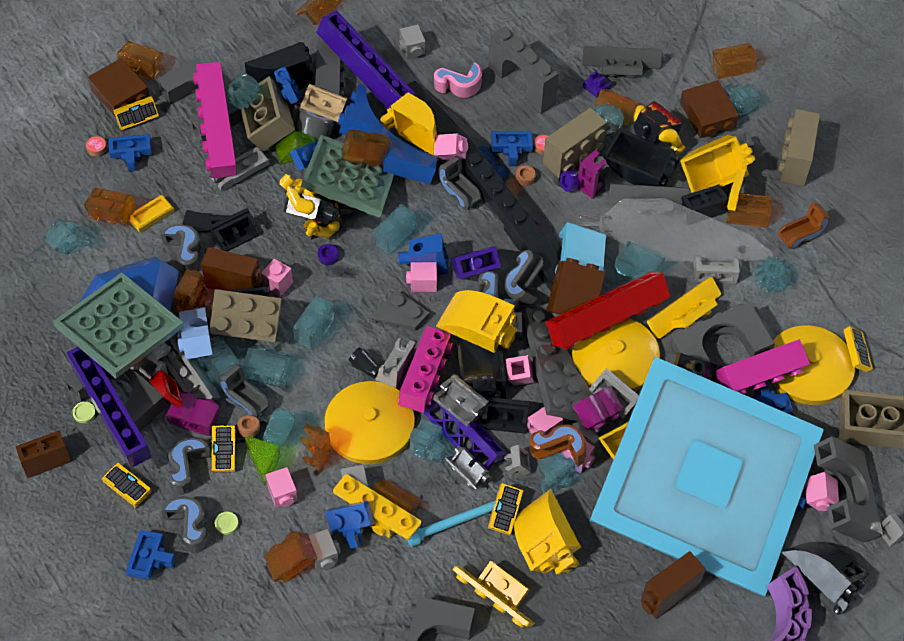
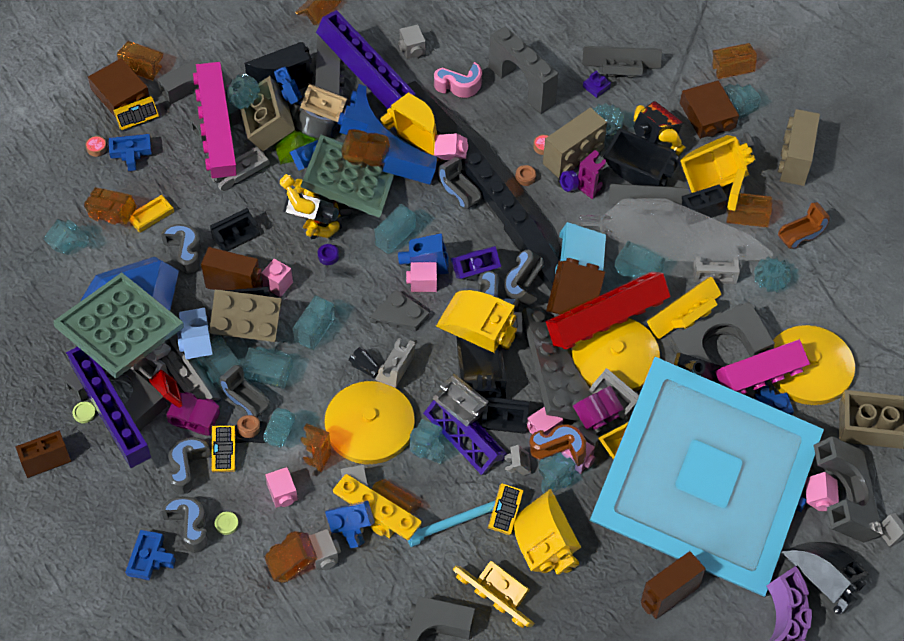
tile [102,463,152,508] -> none
clear orange brick [174,269,208,312] -> none
black piece [182,210,231,233] -> none
clear neon green slope [245,436,281,485] -> none
dark pink brick [398,326,453,413] -> none
flat silver hinge [445,446,491,490] -> none
blue hinge [490,131,533,166] -> none
bright pink brick [506,355,535,386] -> none
clear orange panel [593,89,641,126] -> none
yellow tile [844,326,873,372] -> none

